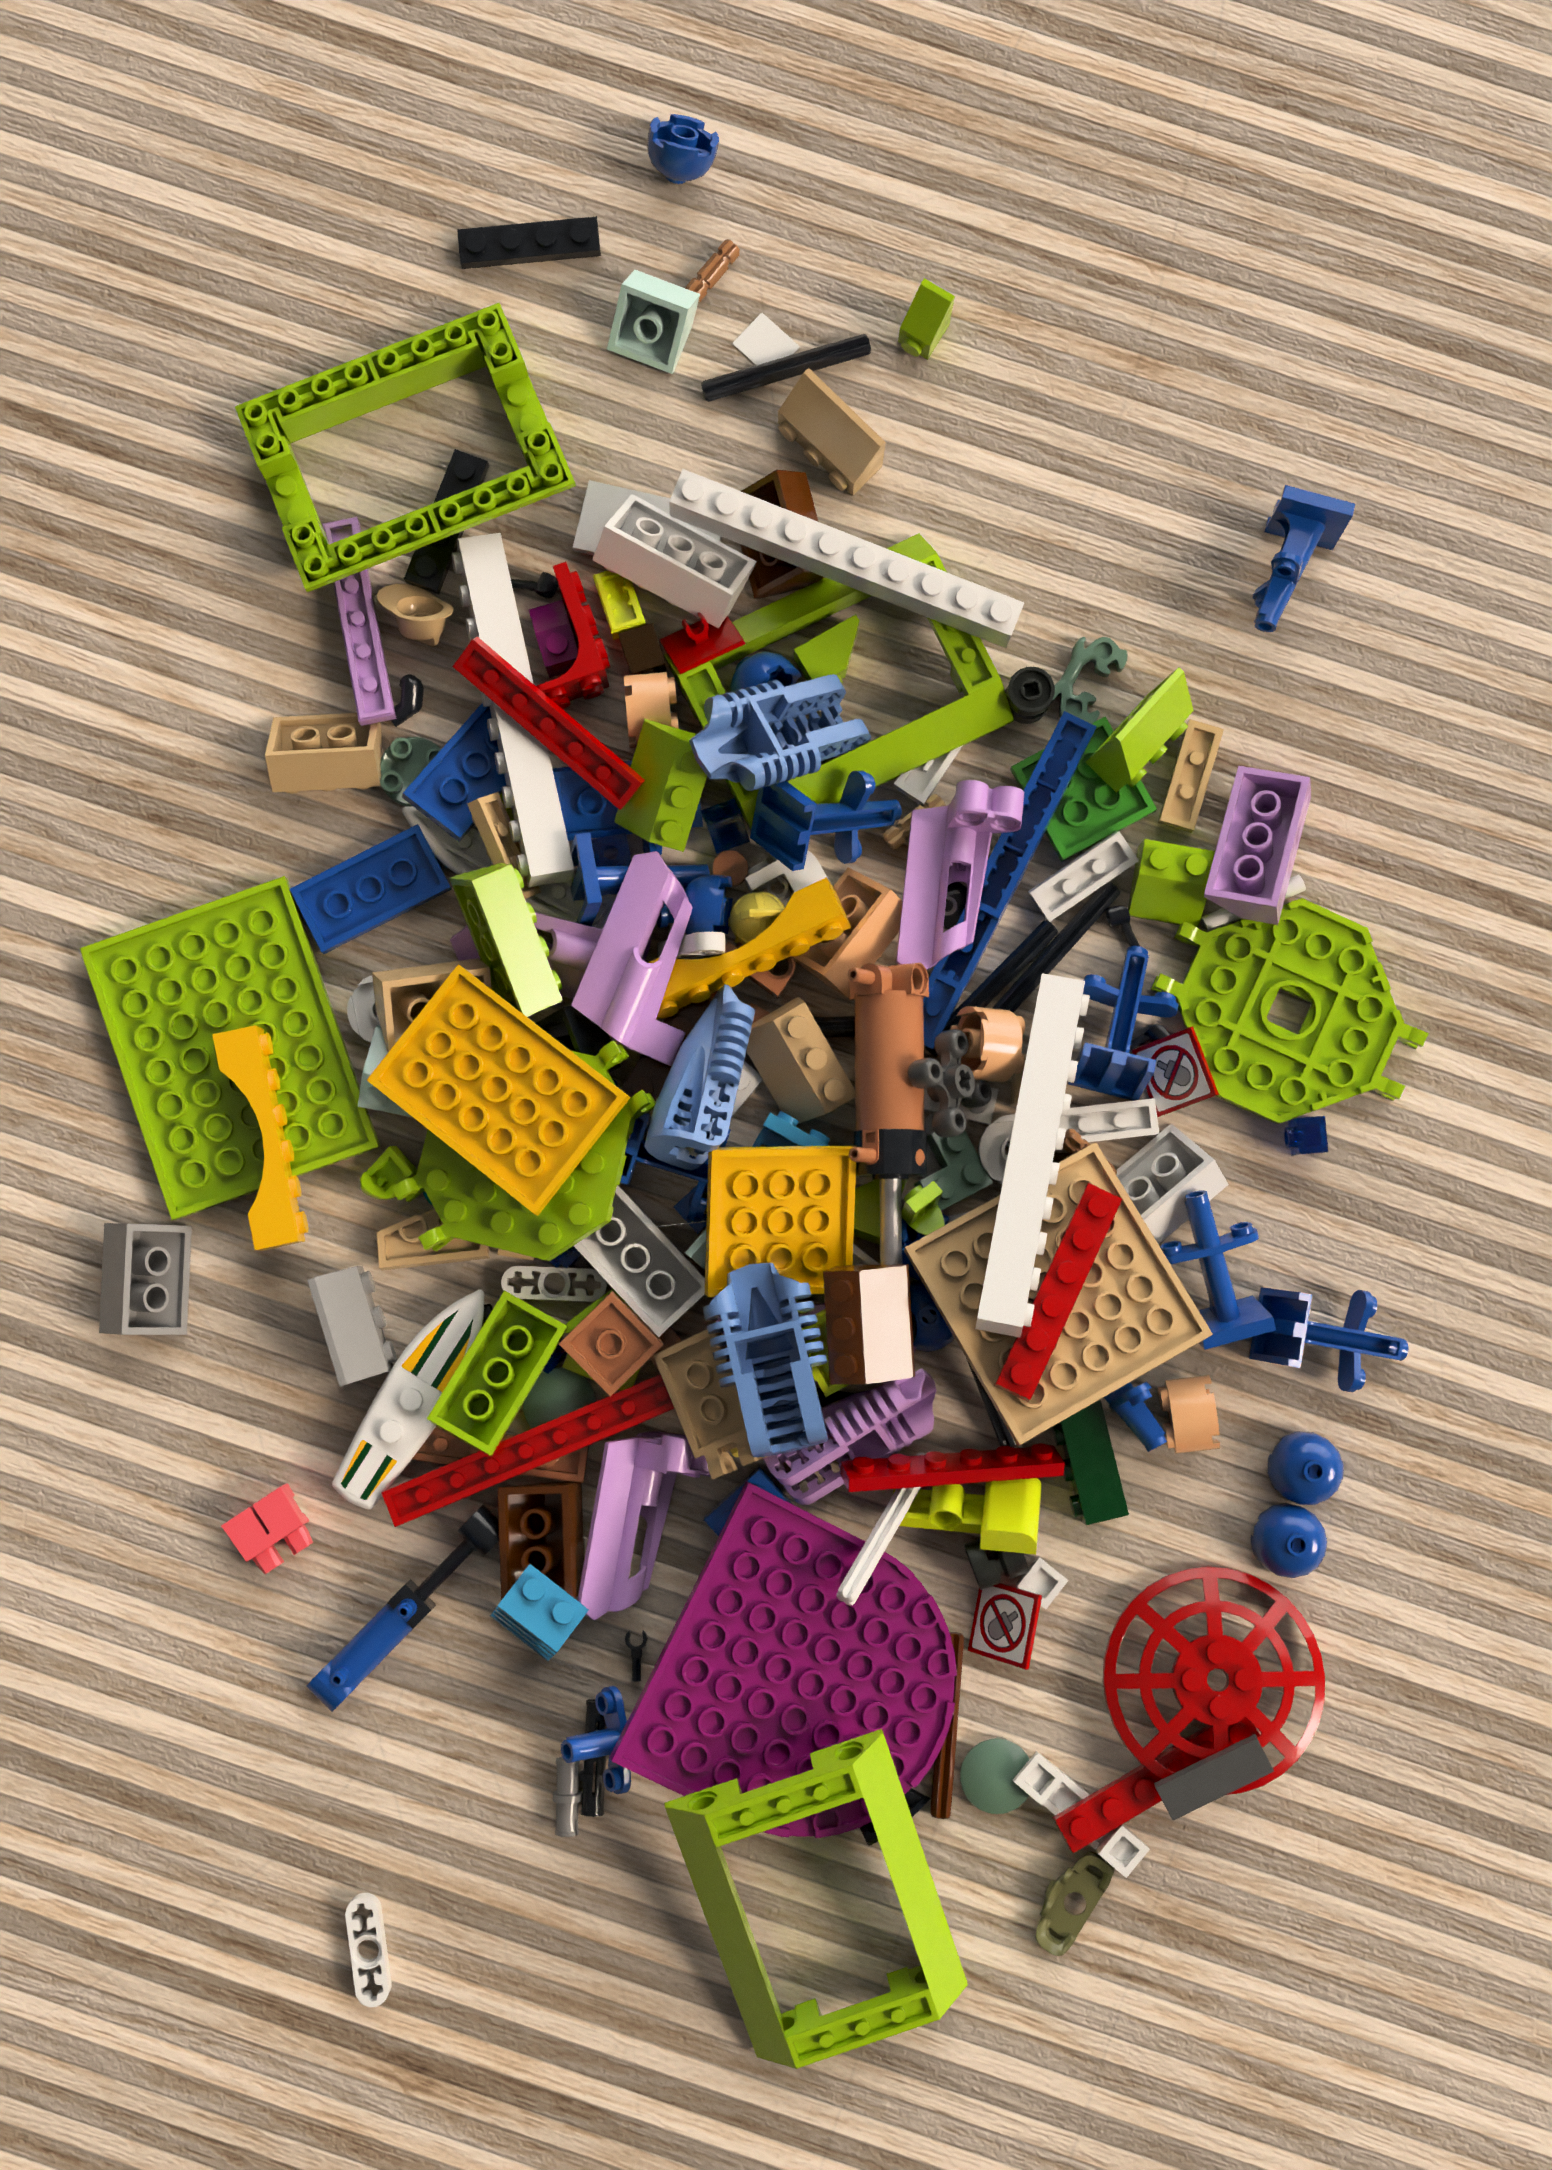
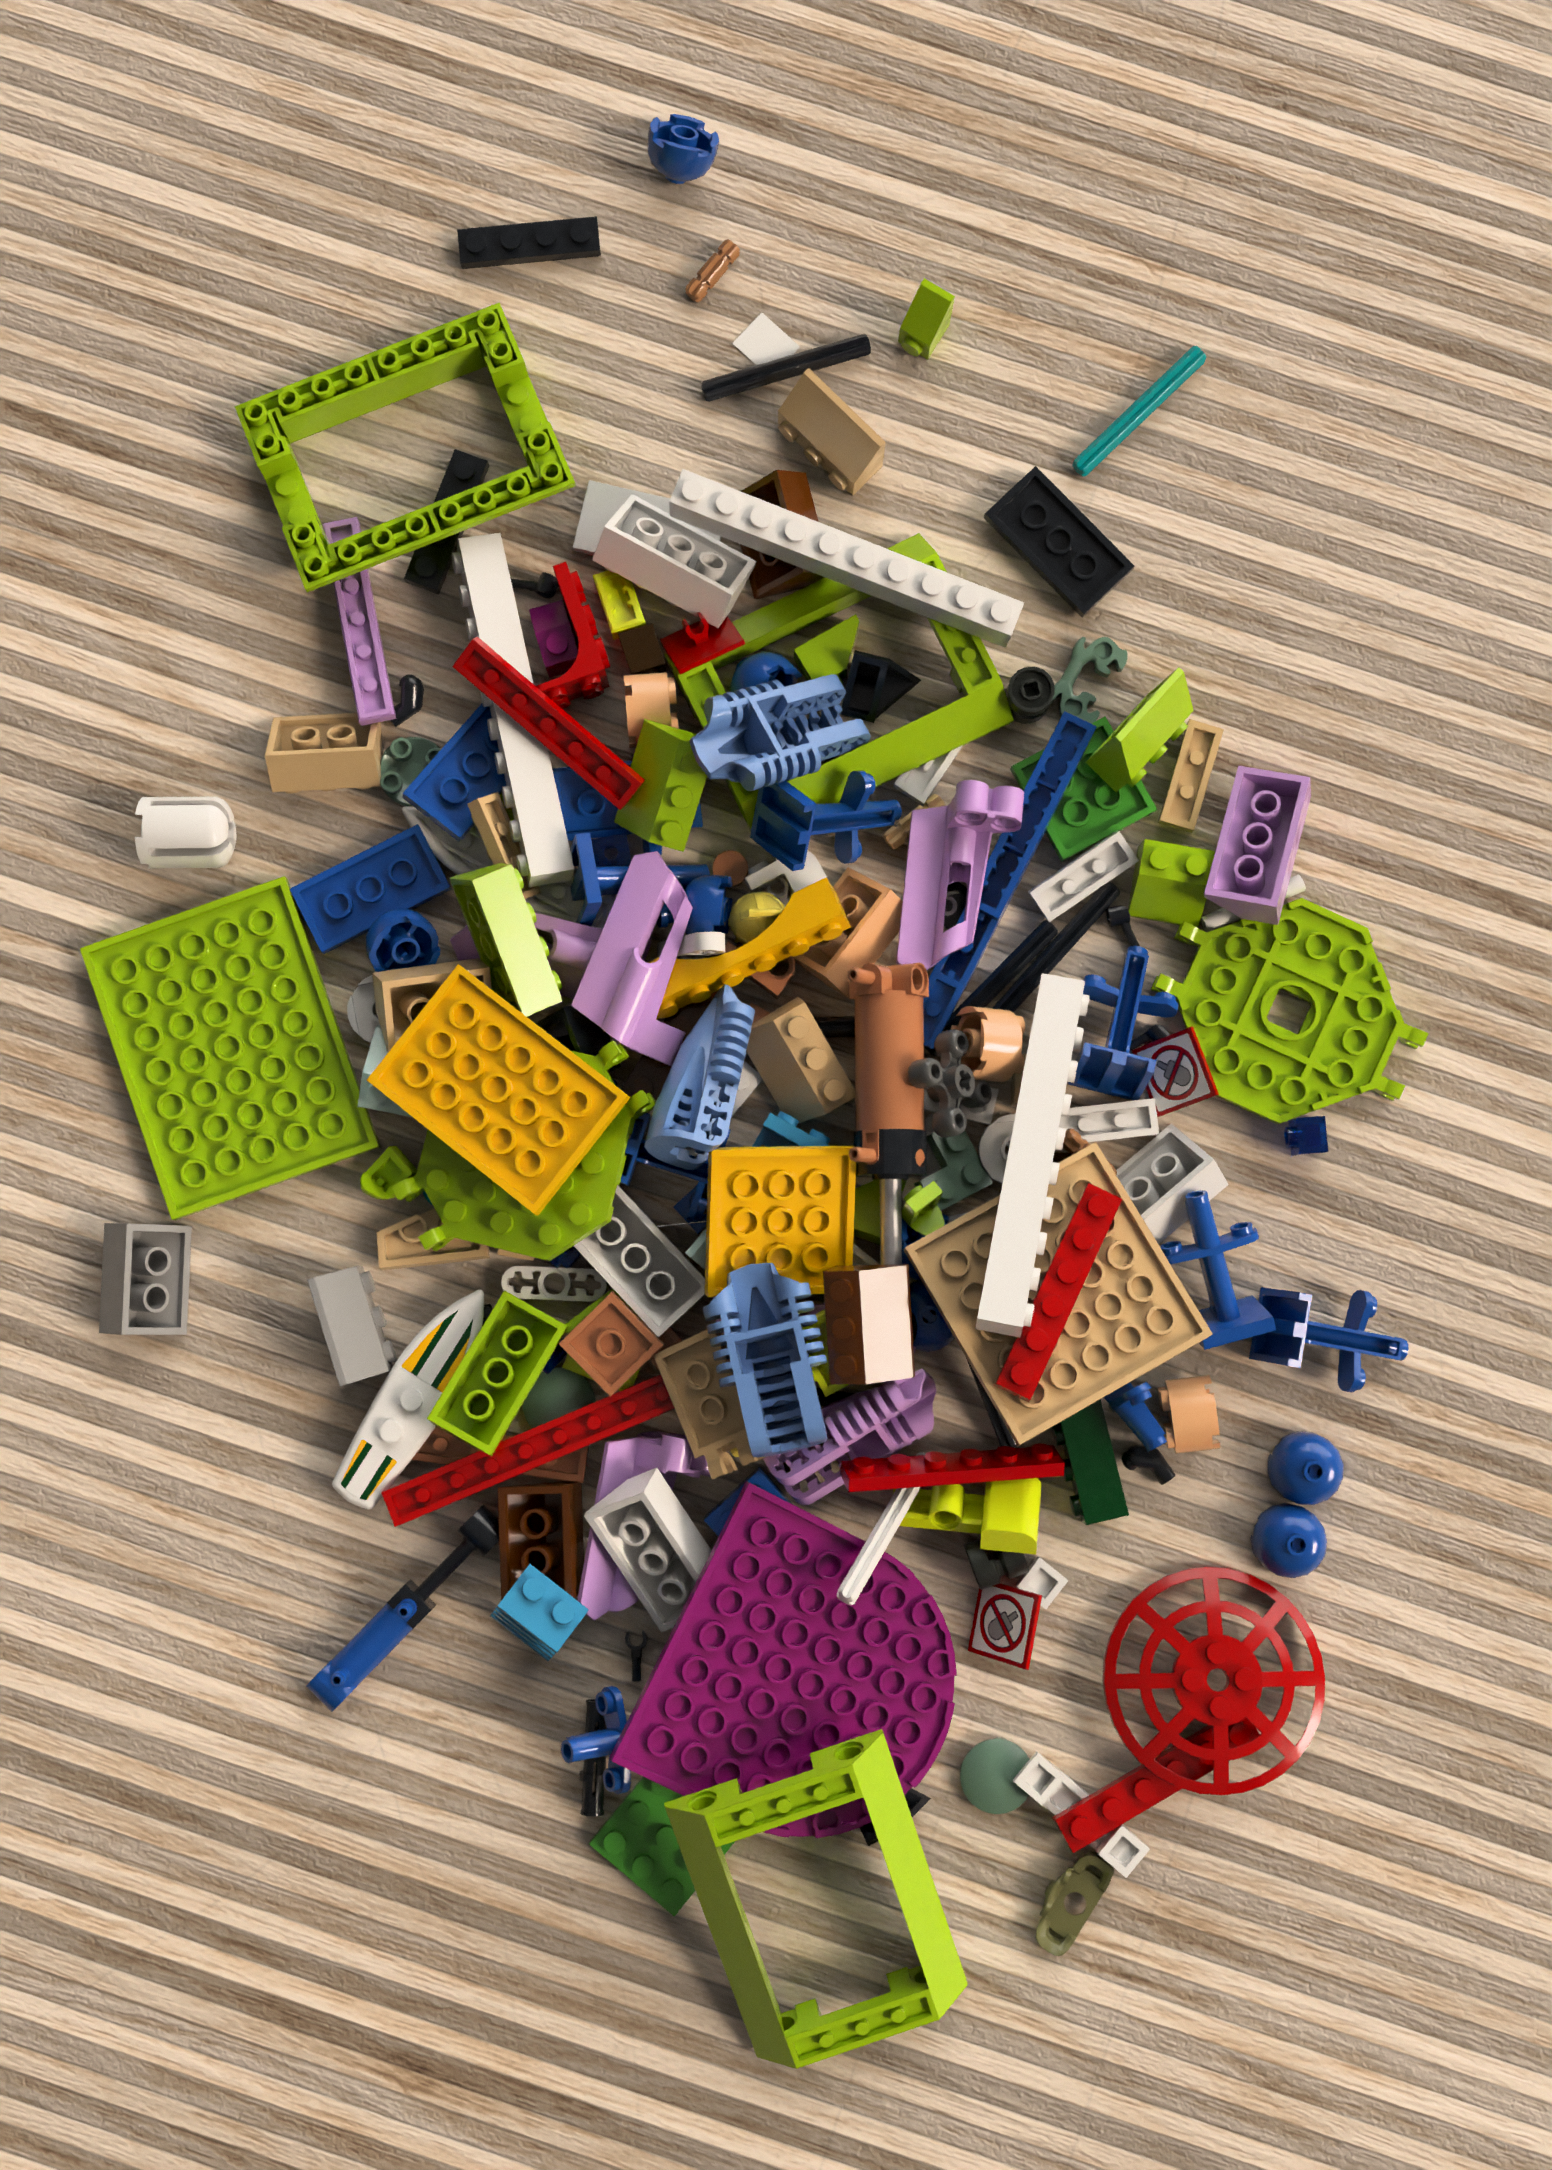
yellow arch [212,1025,309,1251] -> none
coral hips [221,1483,313,1574] -> none
white beam [345,1893,392,2007] -> none
tan piece [376,584,454,646] -> none
light grey pin [553,1757,582,1837] -> none
light aqua slope [607,270,700,374] -> none
plate [701,799,750,854] -> none
reddish brown axle [930,1632,964,1819] -> none
dark grey tile [1154,1734,1274,1820] -> none
blue piece [1253,485,1355,632] -> none
none -> white cylinder [135,797,237,869]
none -> blue cylinder [366,909,440,972]
none -> white slope [584,1468,711,1632]
none -> bright green plate [589,1776,735,1916]
none -> black slope [840,650,921,723]
none -> black plate [984,466,1135,618]
none -> teal axle [1072,346,1207,477]
none -> black arm [1121,1445,1176,1485]

